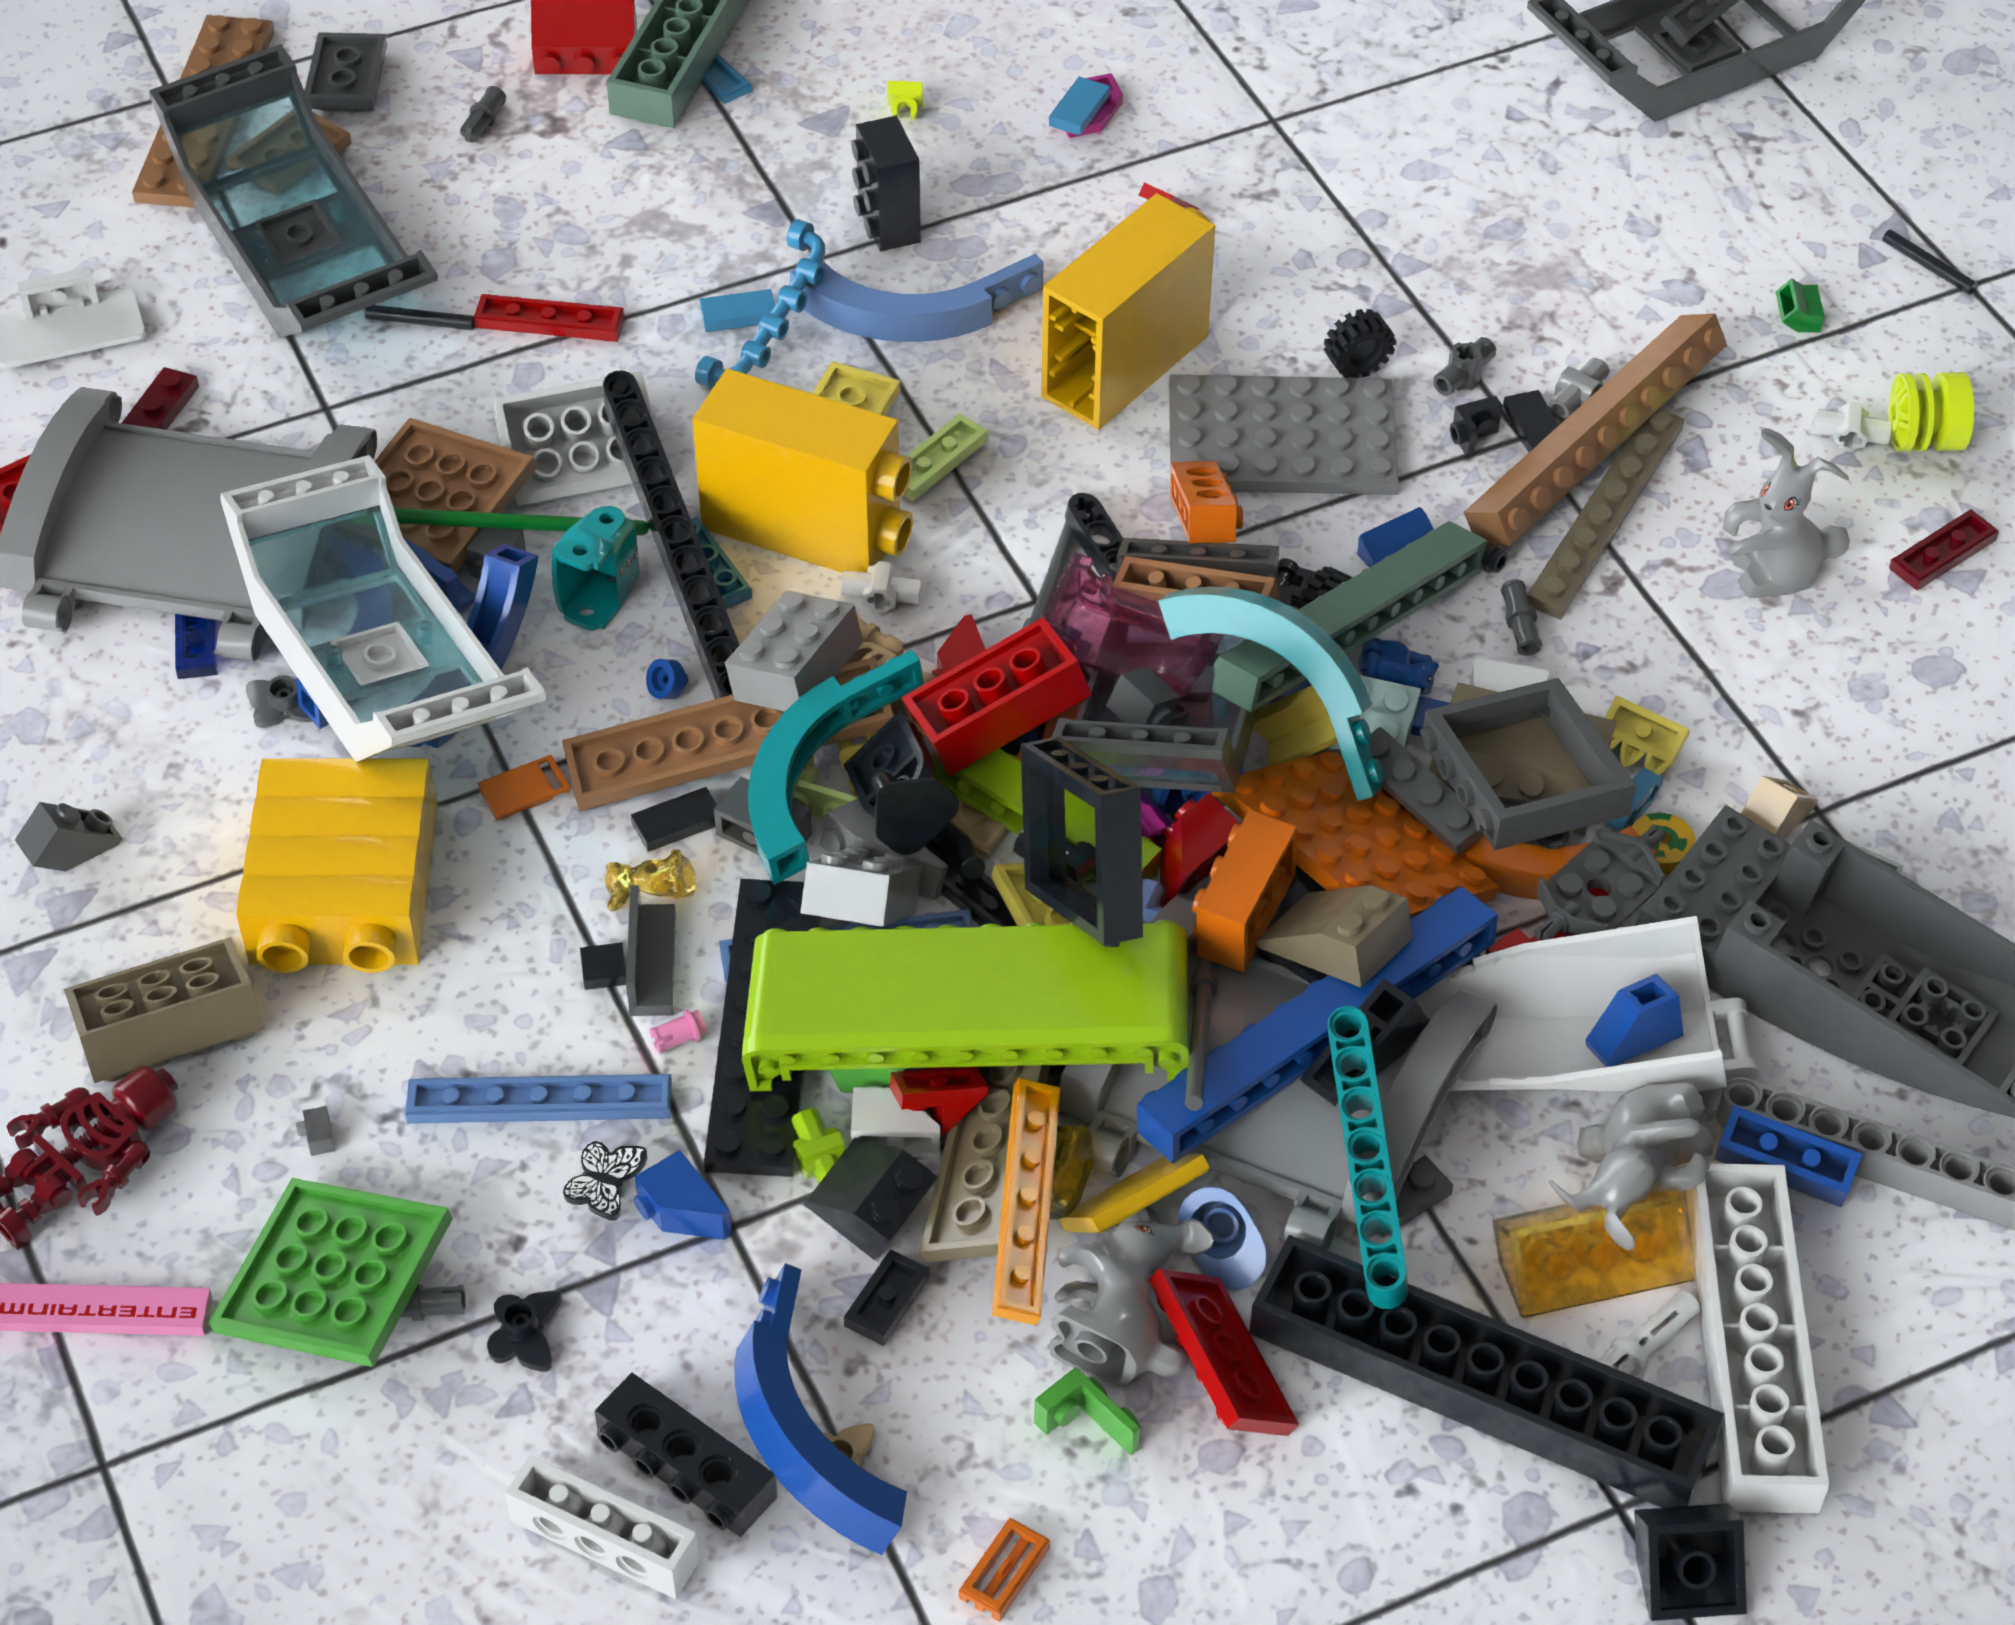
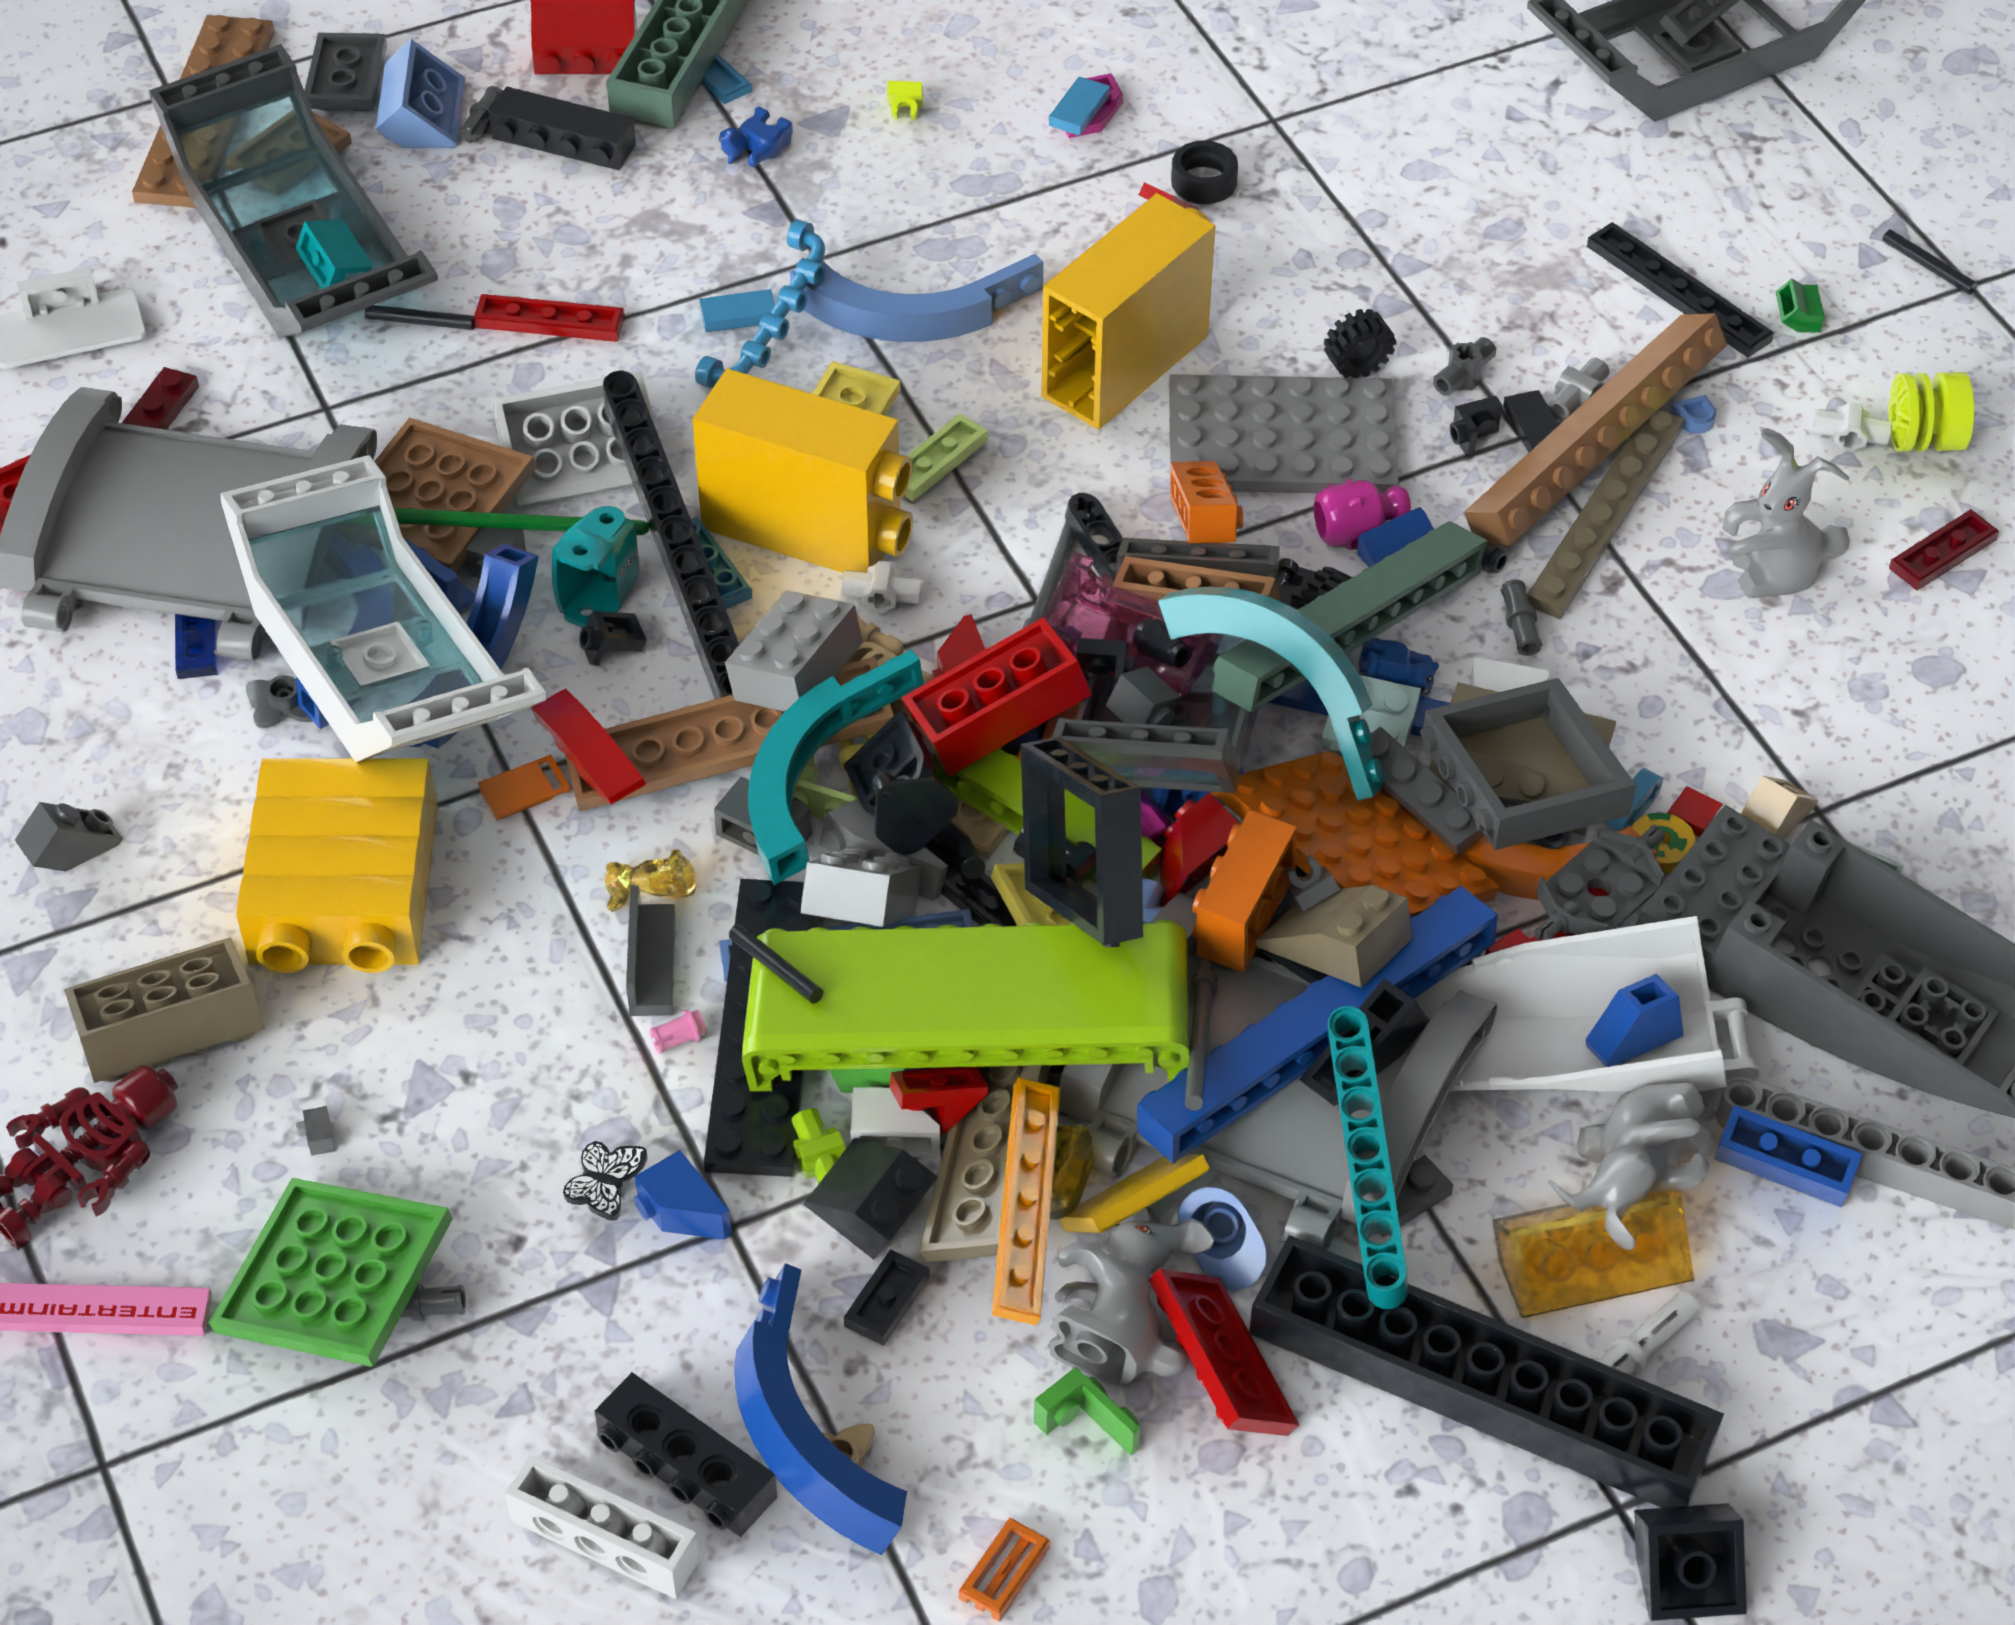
medium blue tile [405,1074,672,1124] -> none
black animal [487,1291,563,1372] -> none
black tile [580,942,626,990] -> none
black tile [631,787,717,852] -> none
blue tile [646,659,688,699] -> none
black brick [851,115,921,252] -> none
light yellow panel [1253,686,1338,766] -> none
light yellow plate [1605,695,1690,775] -> none
white brick [1686,1164,1830,1513] -> none
none -> teal panel [295,219,373,289]
none -> light blue slope [376,39,465,148]
none -> black brick [488,86,636,170]
none -> red slope [531,688,646,805]
none -> black bracket [579,610,647,665]
none -> blue animal [719,106,793,167]
none -> black bar [729,924,823,1004]
none -> black bracket [1076,638,1135,685]
none -> black cone [1133,618,1192,668]
none -> black tyre [1171,141,1238,204]
none -> dark grey tile [1286,855,1341,912]
none -> dark pink piece [1313,479,1411,550]
none -> black tile [1587,222,1774,358]
none -> red tile [1667,786,1723,837]
none -> medium blue tile [1670,395,1716,434]

